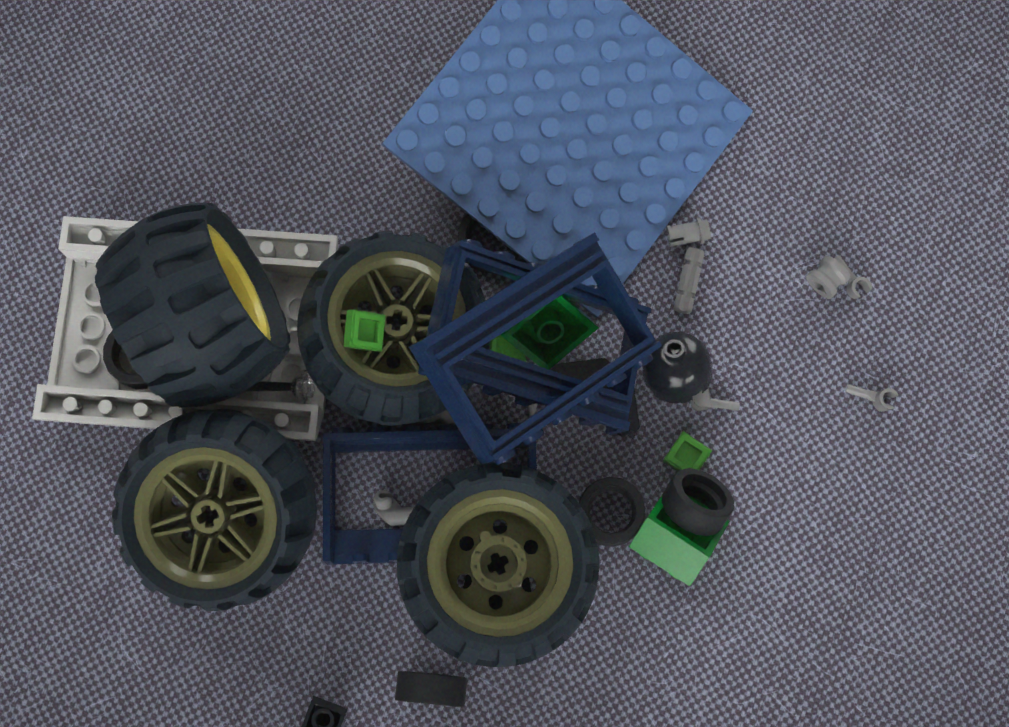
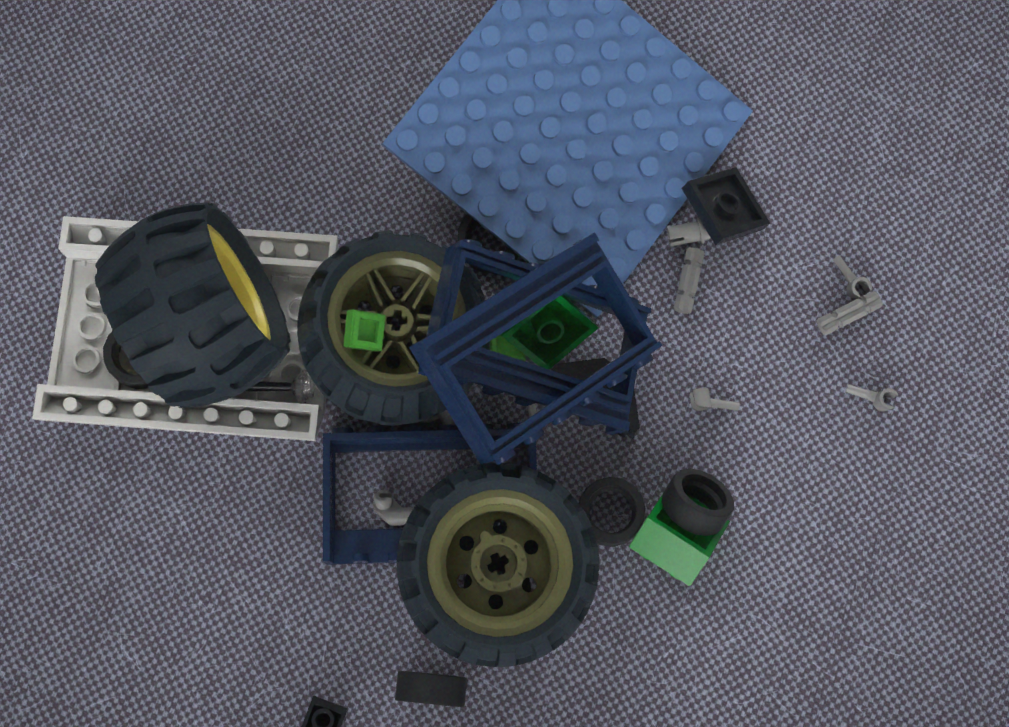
wheel [112,409,317,611] -> none
black cylinder [643,332,713,403] -> none
bright green tile [663,431,712,471] -> none
light grey wheel [806,256,851,299] -> none
none -> black plate [681,167,770,246]
none -> light grey axle [816,291,883,335]

